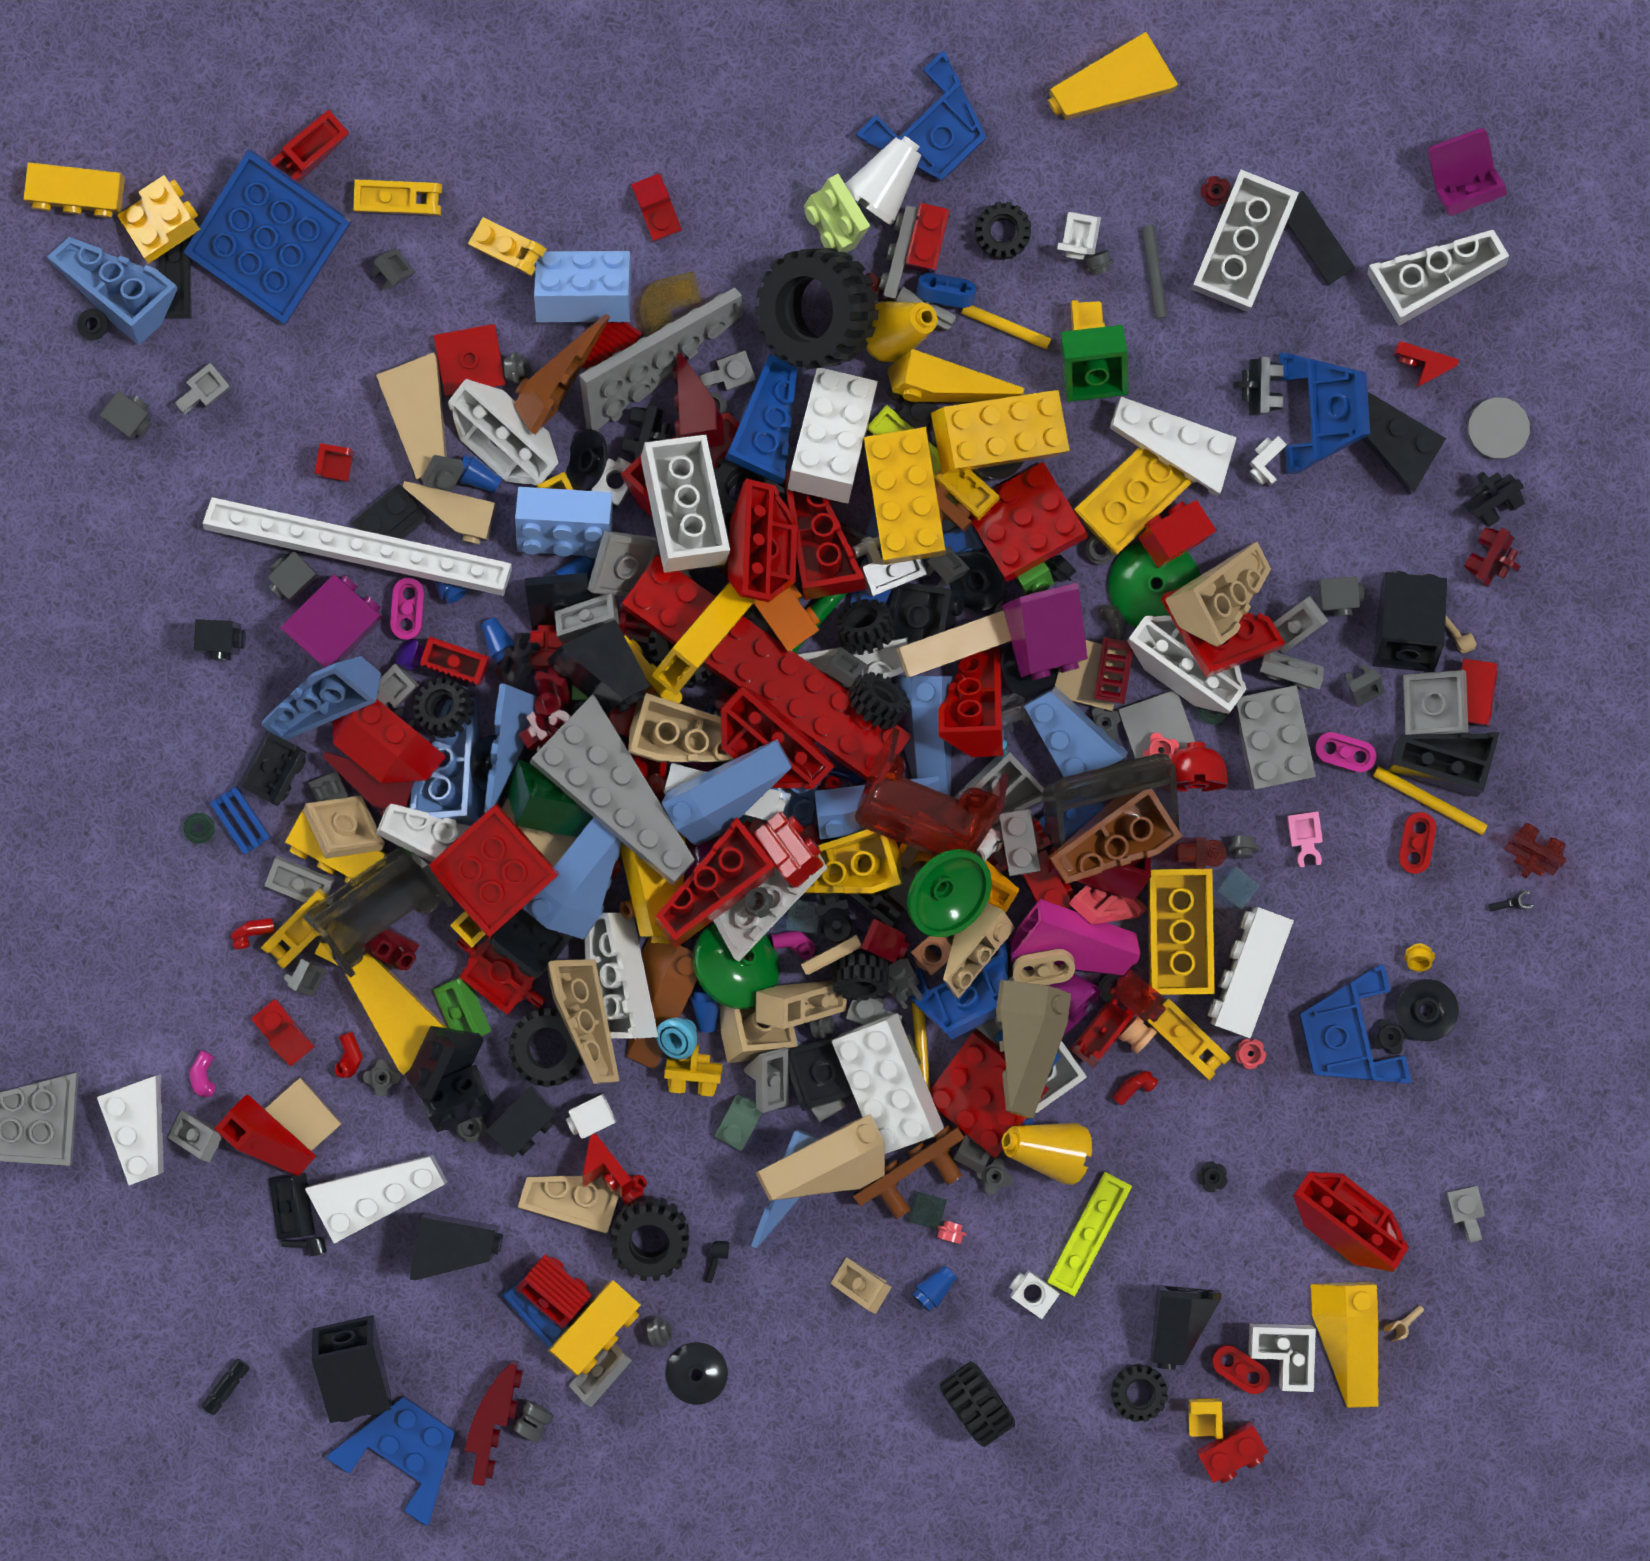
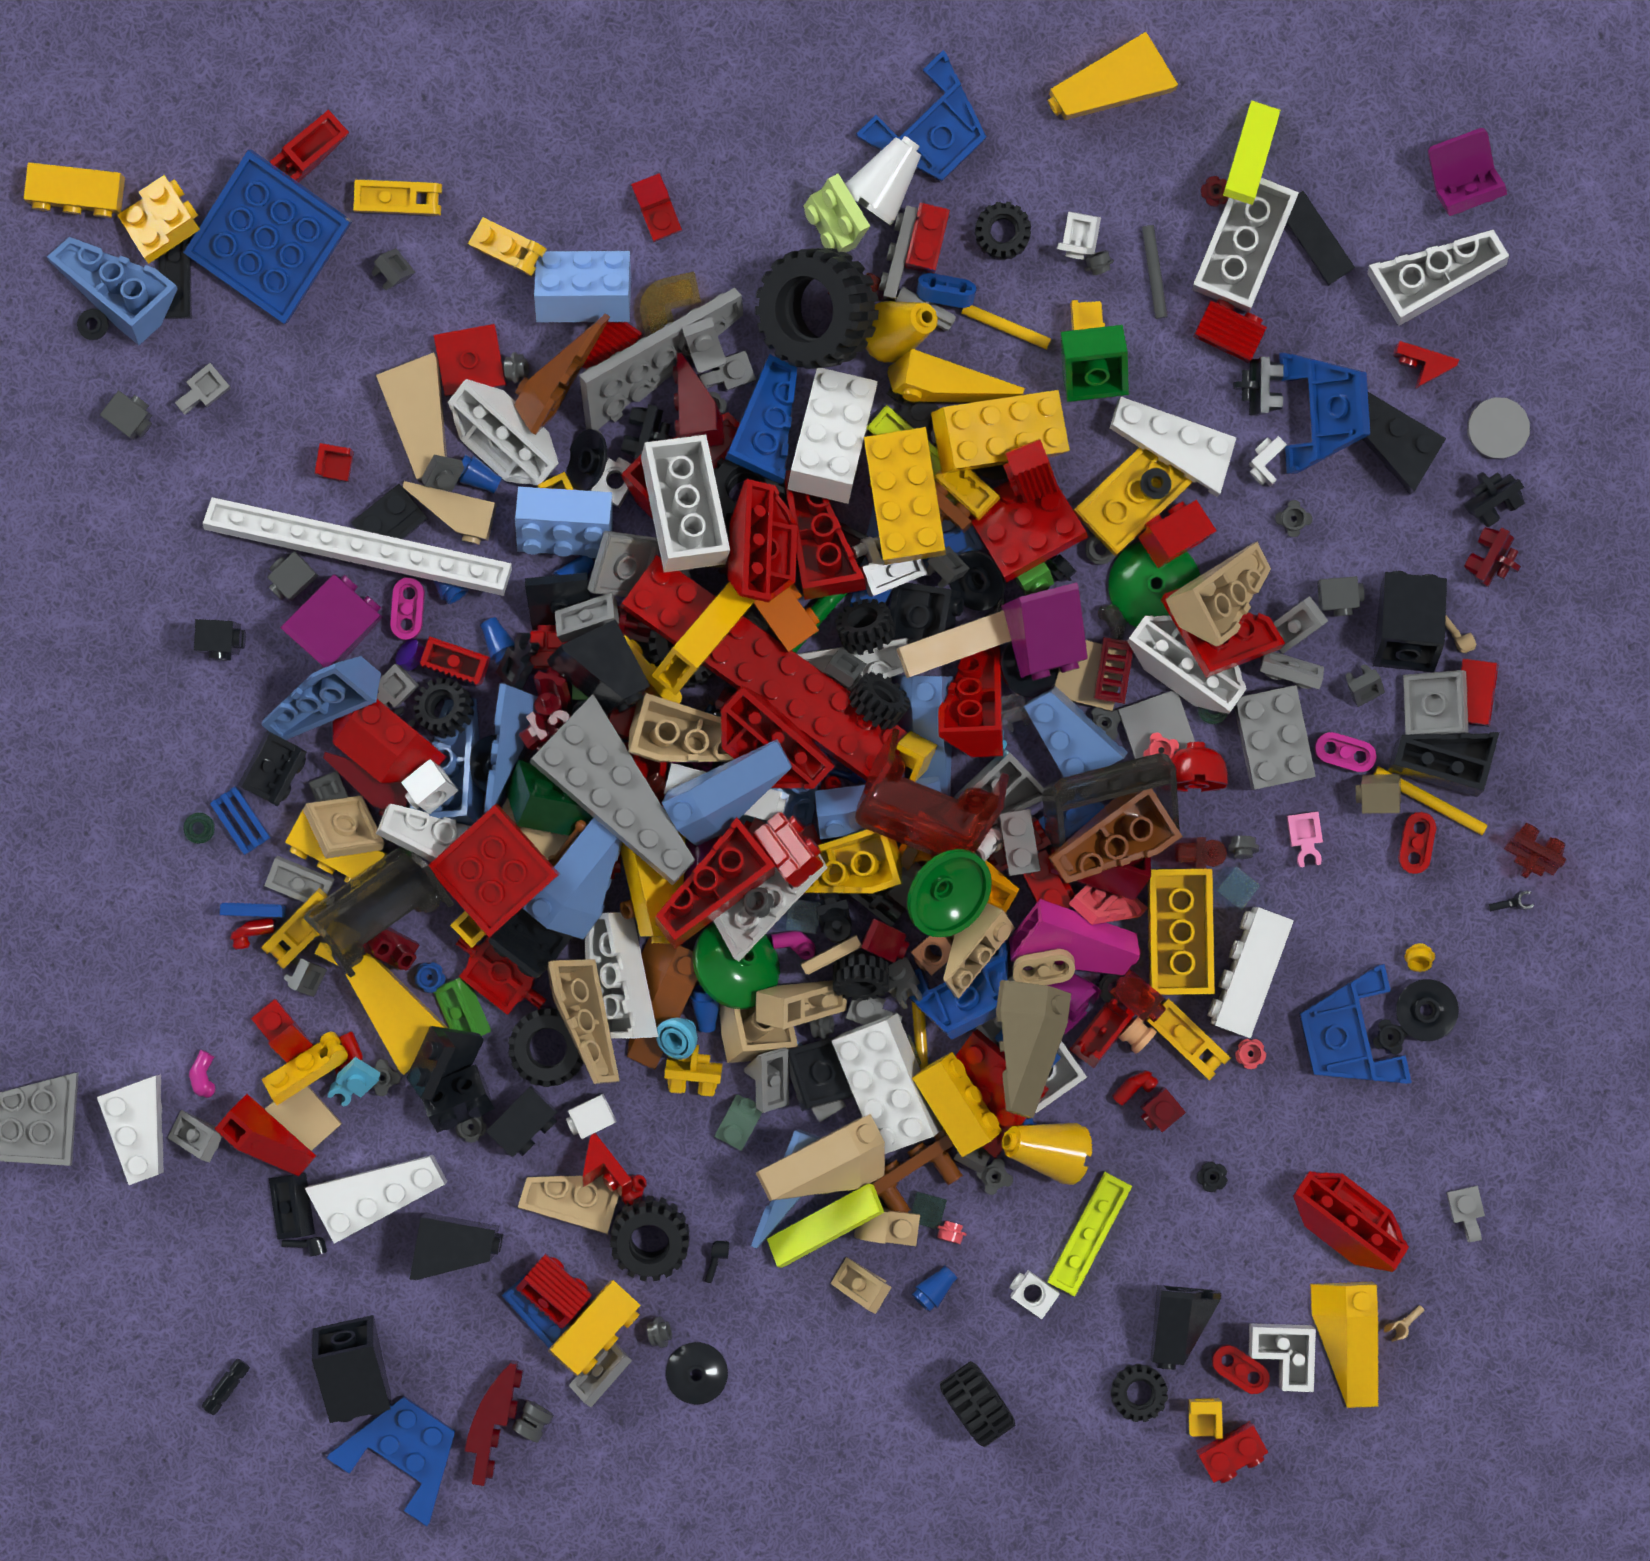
none -> blue tile [220,903,286,917]
none -> yellow plate [261,1031,348,1105]
none -> medium azure plate [328,1057,380,1107]
none -> white brick [401,759,458,814]
none -> blue plate [414,962,445,993]
none -> dark orange hinge [548,820,587,867]
none -> light grey slope [681,317,727,373]
none -> neon yellow tile [767,1183,884,1268]
none -> tan brick [854,1207,920,1246]
none -> yellow panel [896,731,938,782]
none -> yellow brick [912,1052,1002,1157]
none -> red brick [1003,439,1059,504]
none -> black plate [1140,468,1171,499]
none -> dark red brick [1140,1087,1186,1132]
none -> red brick [1193,299,1267,363]
none -> neon yellow tile [1223,100,1281,205]
none -> dark grey plate [1275,500,1313,537]
none -> dark tan brick [1356,774,1401,814]

